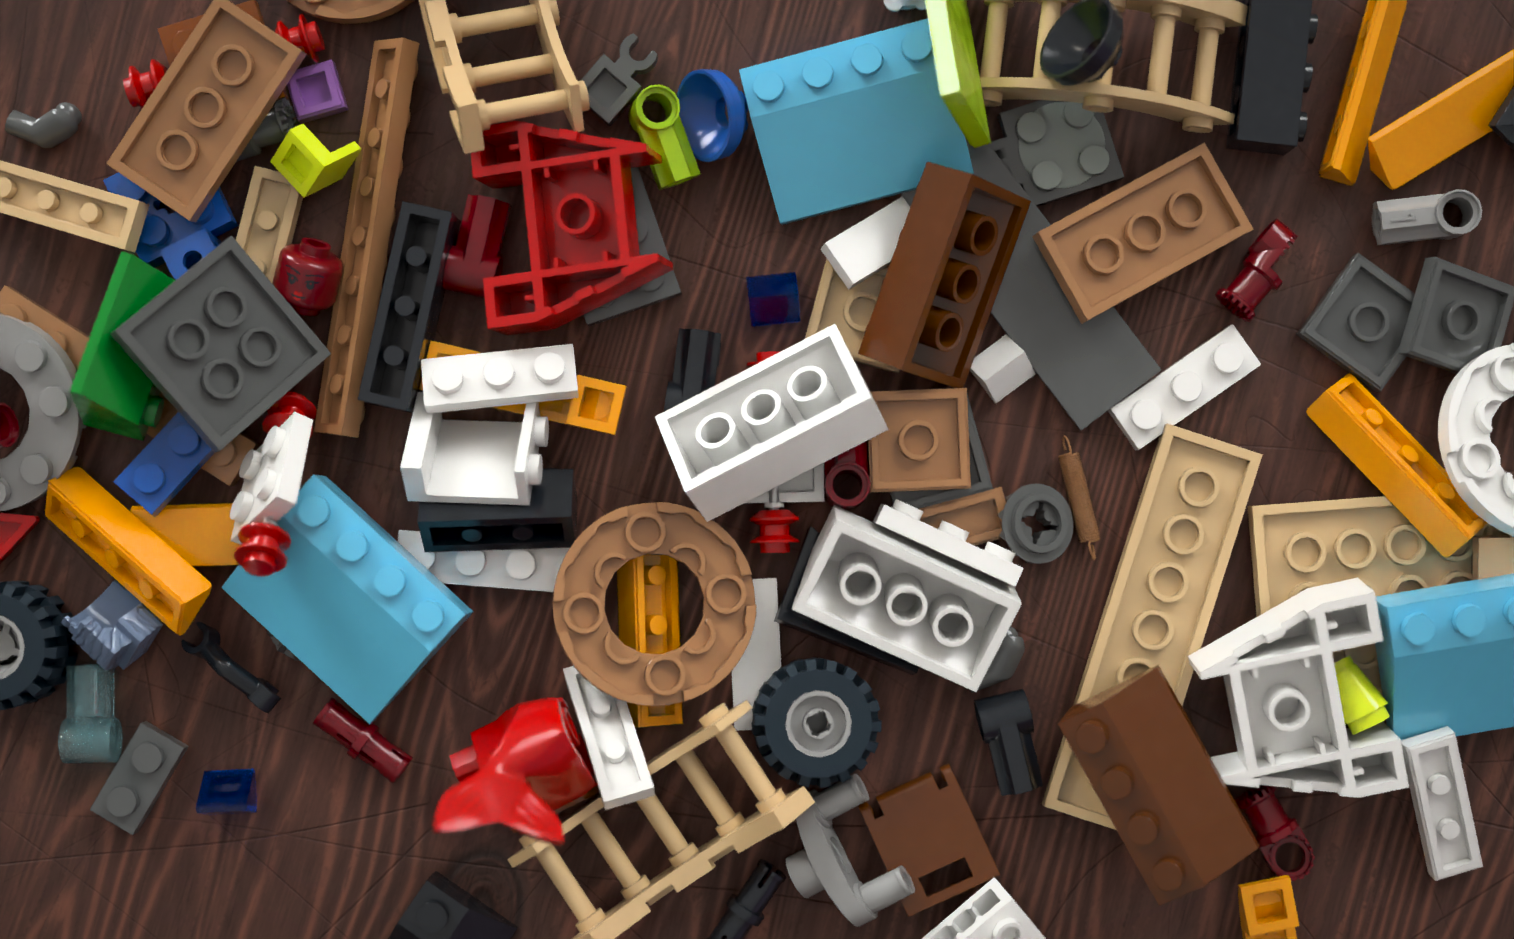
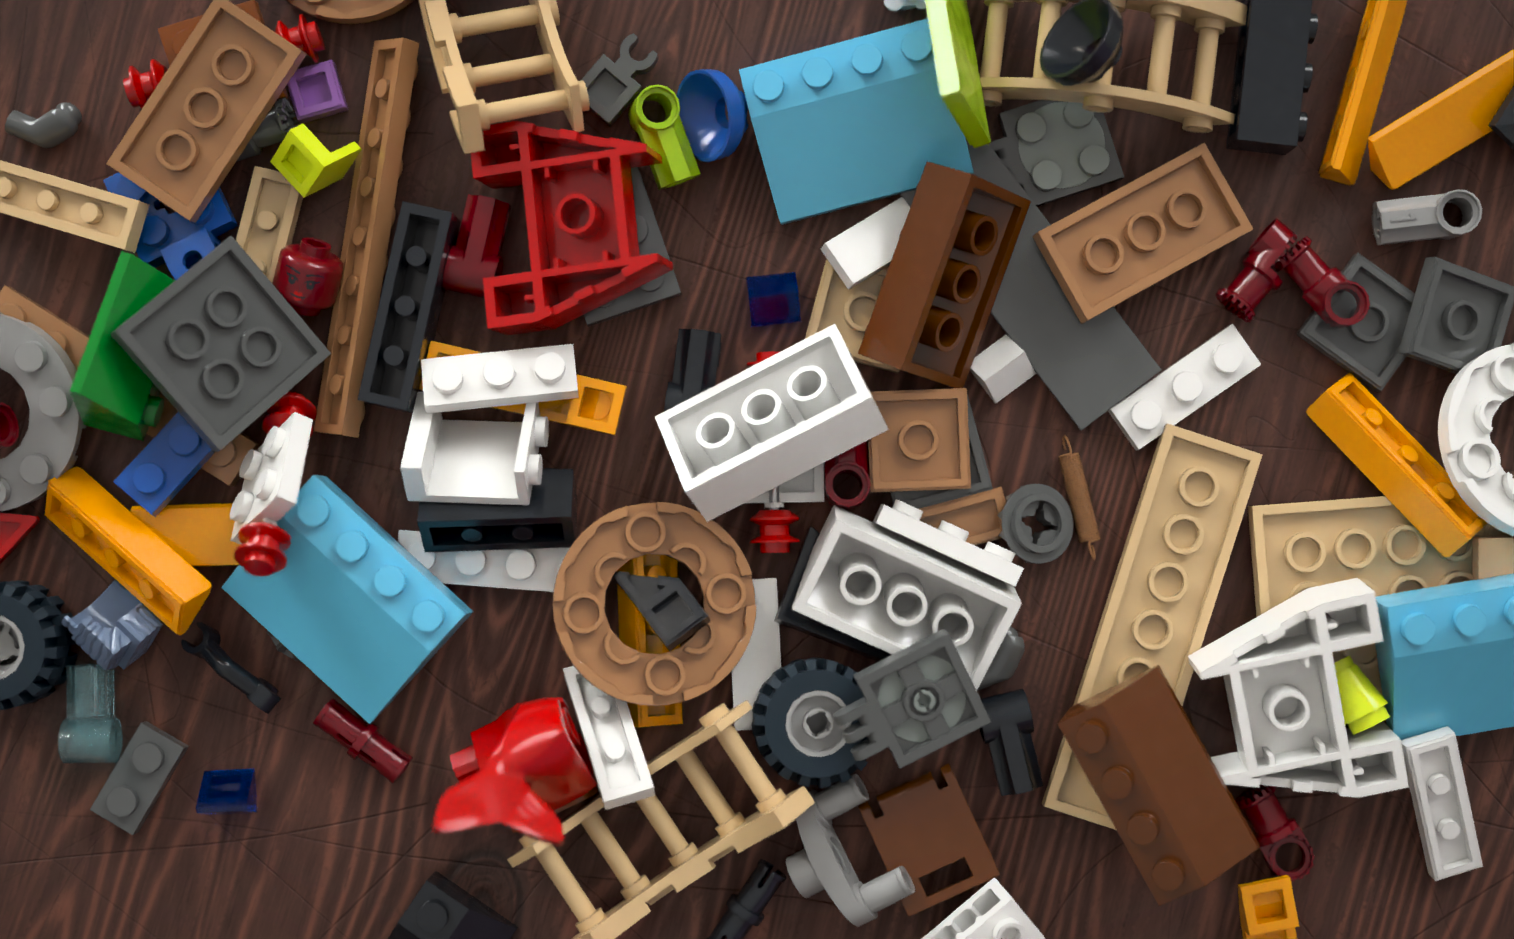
none -> black tile [613,571,710,652]
none -> dark grey piece [833,628,991,769]
none -> dark red connector [1273,236,1370,328]

